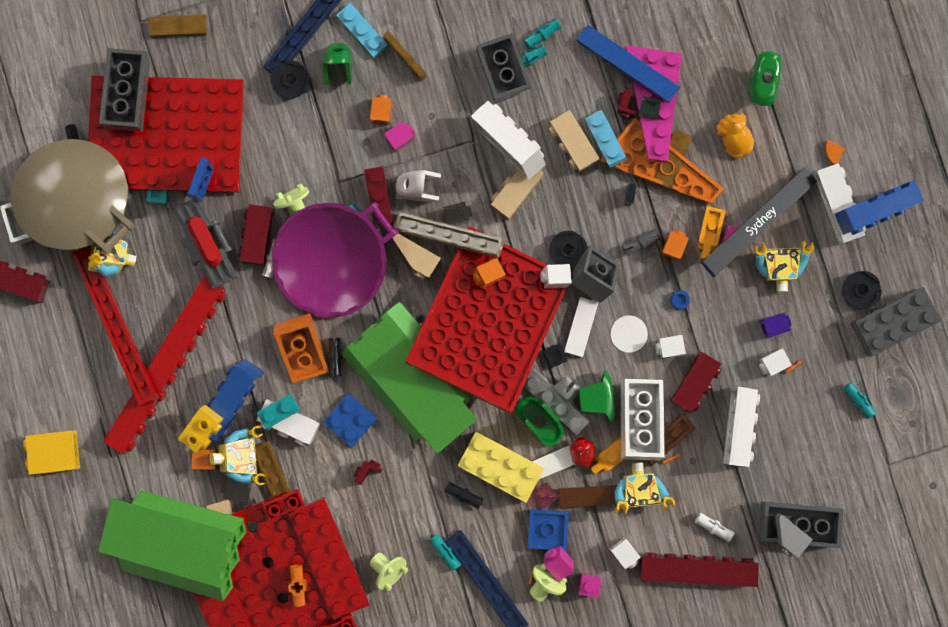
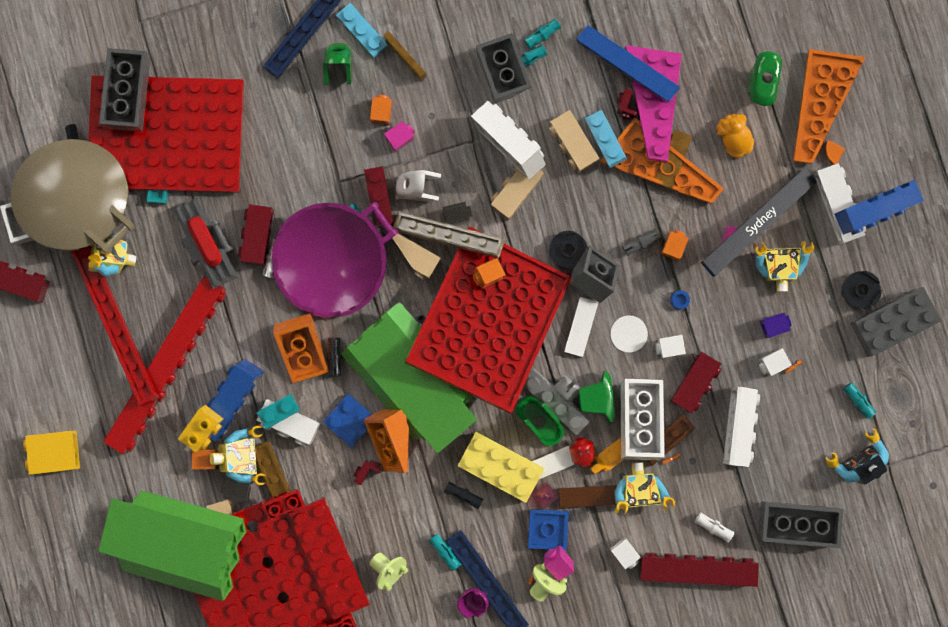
pearl gold tile [148,14,207,37] -> none
blue tile [188,157,214,203] -> none
black plate [271,60,309,99] -> none
yellowish green piece [273,183,309,216] -> none
orange axle [288,565,307,607] -> none
white brick [541,264,572,289] -> none
black tile [542,344,568,369] -> none
dark pink brick [577,573,601,598] -> none
black tile [624,183,636,206] -> none
clear green tile [638,96,661,121] -> none
light orange hinge [698,206,725,260] -> none
light grey slope [775,514,813,558] -> none
none -> orange slope [363,409,409,473]
none -> magenta hair [457,588,489,618]
none -> orange wing [793,49,866,164]
none -> torso [826,428,889,485]

